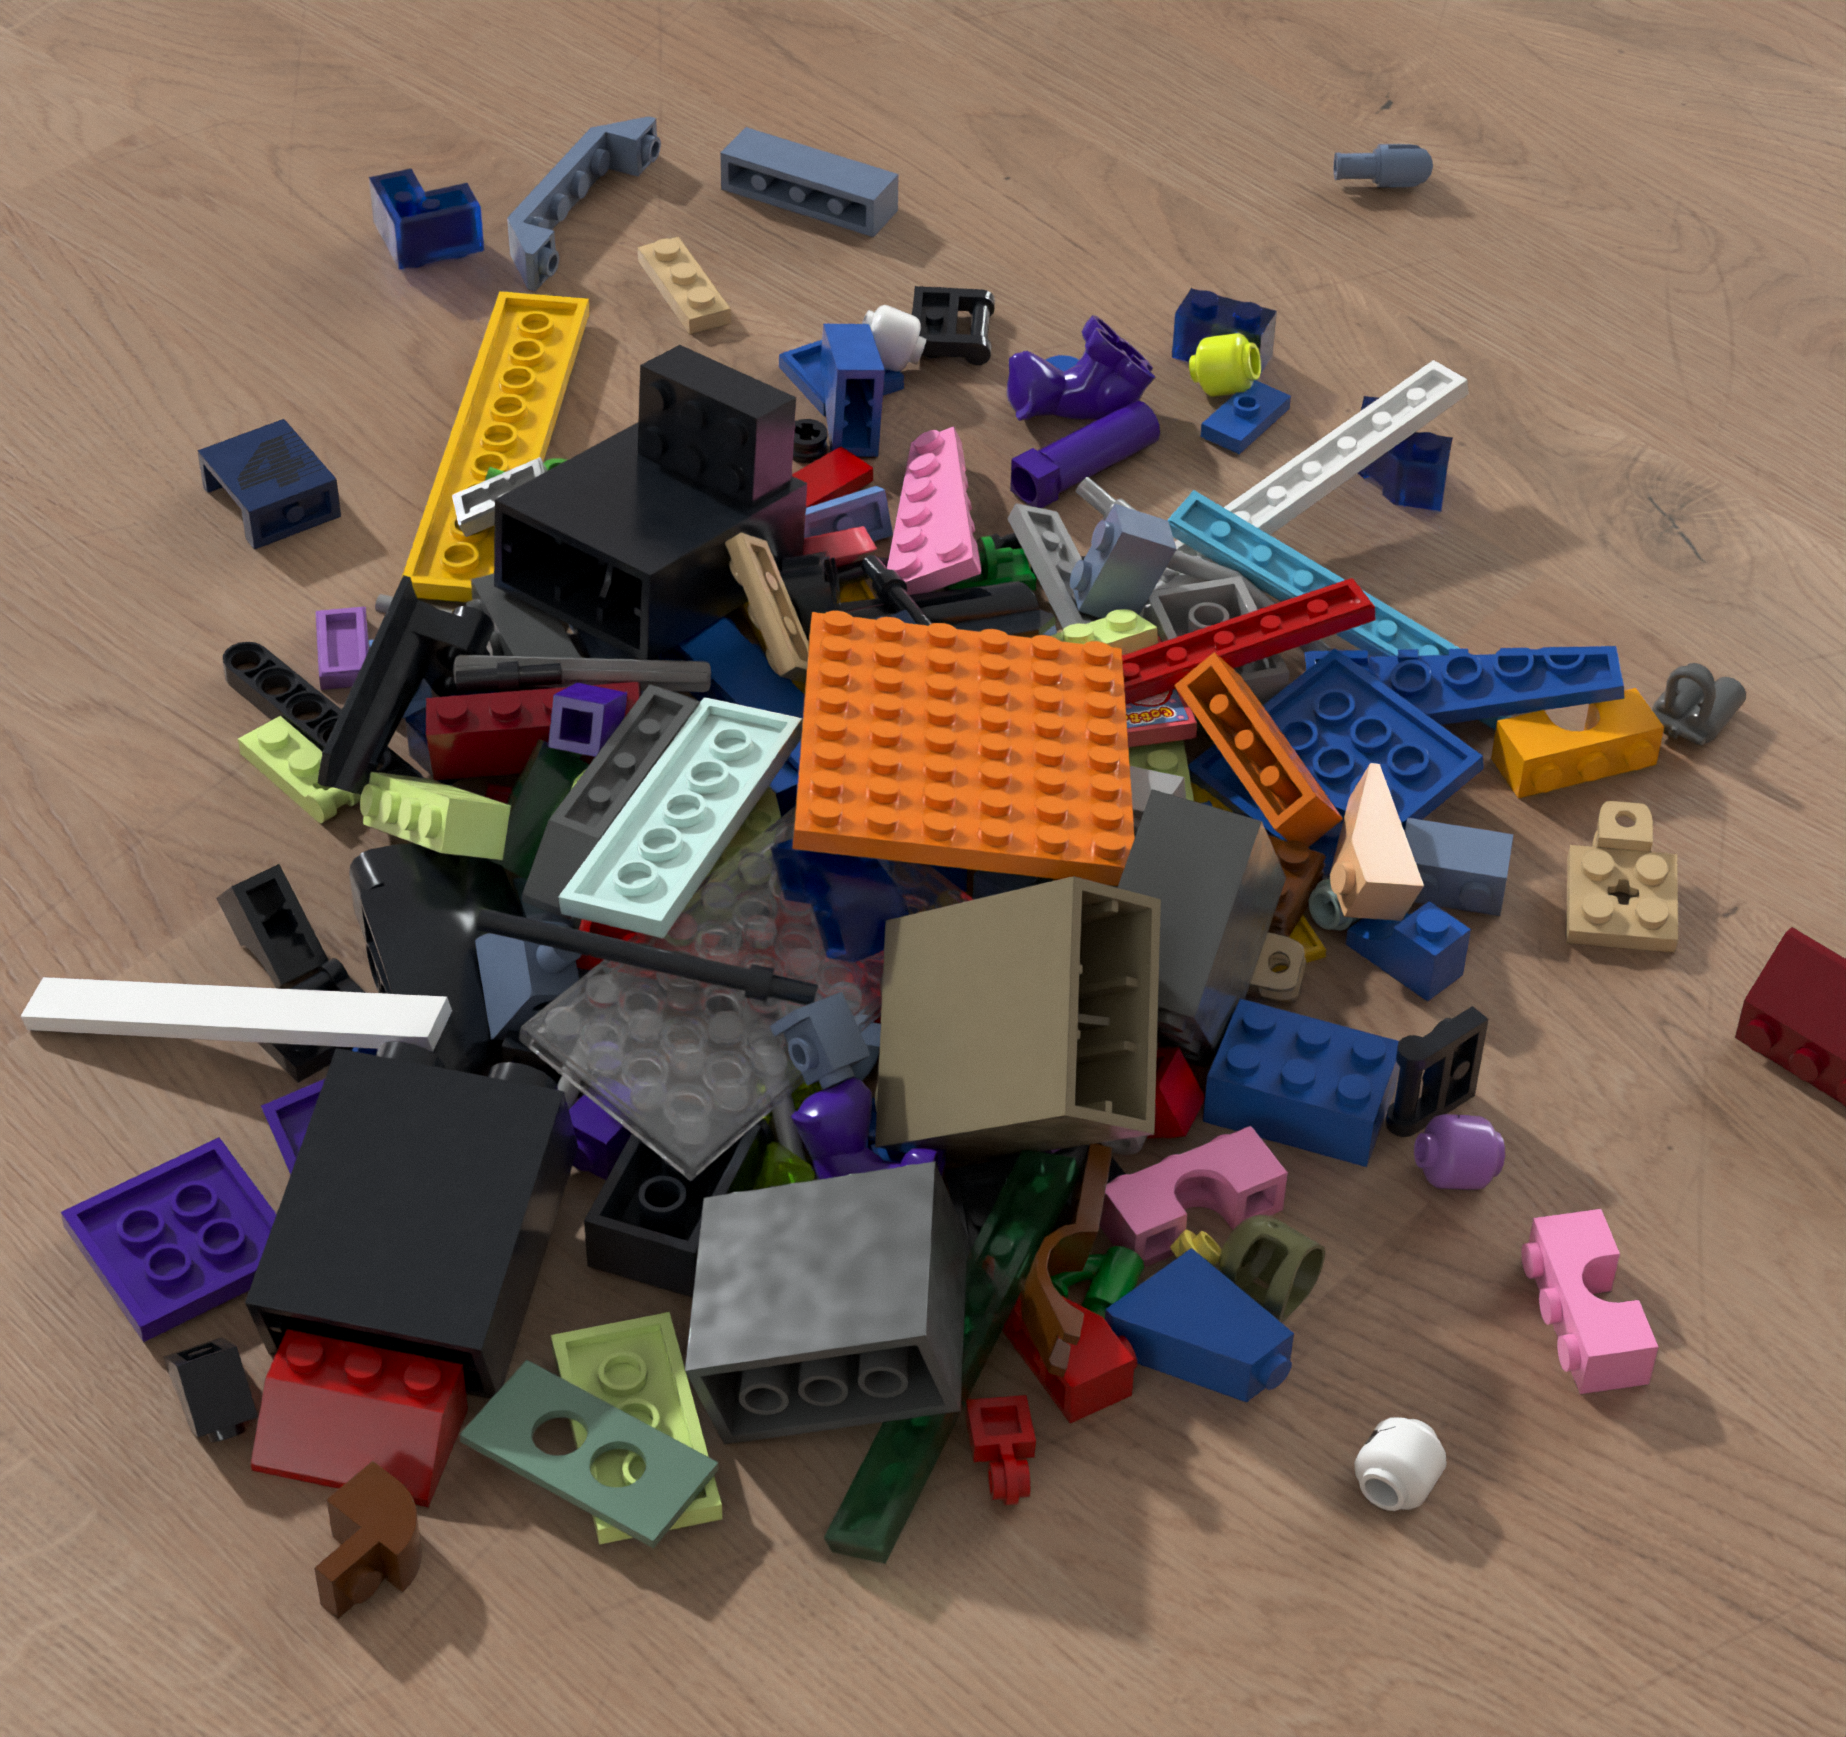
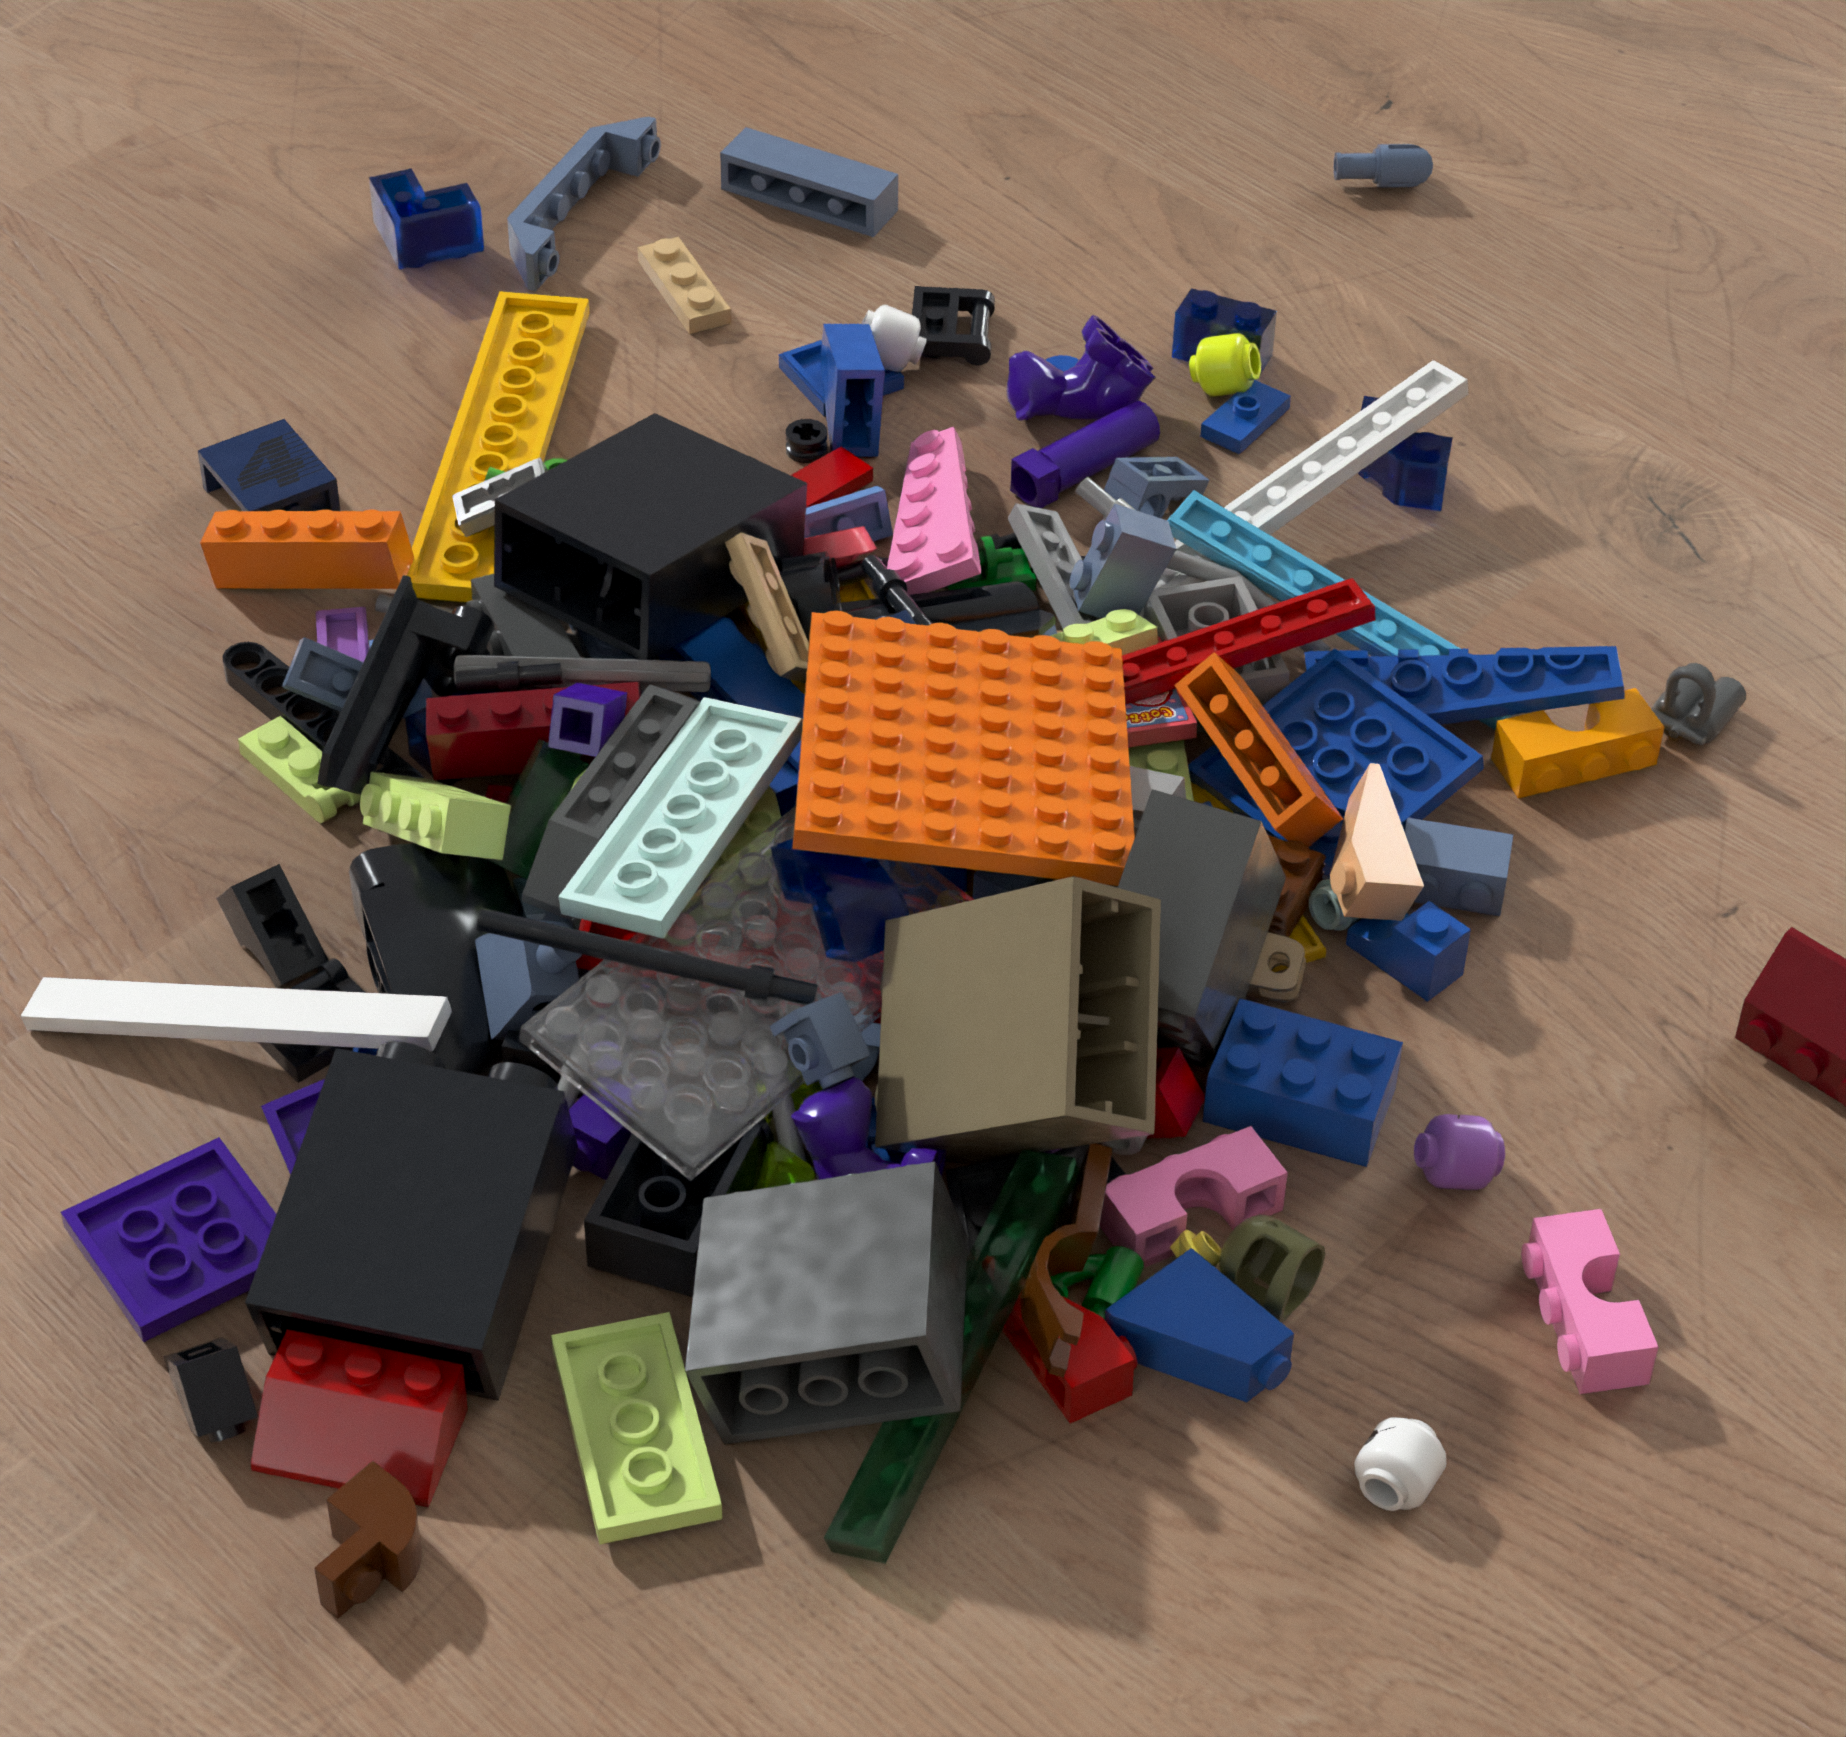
sand green piece [459,1359,719,1549] -> none
black brick [637,345,796,508] -> none
red plate [965,1395,1036,1505] -> none
black plate [1386,1006,1489,1137] -> none
tan plate [1566,801,1678,953] -> none
none -> orange brick [200,509,414,589]
none -> sand blue tile [282,637,363,712]
none -> sand blue plate [1104,457,1209,518]

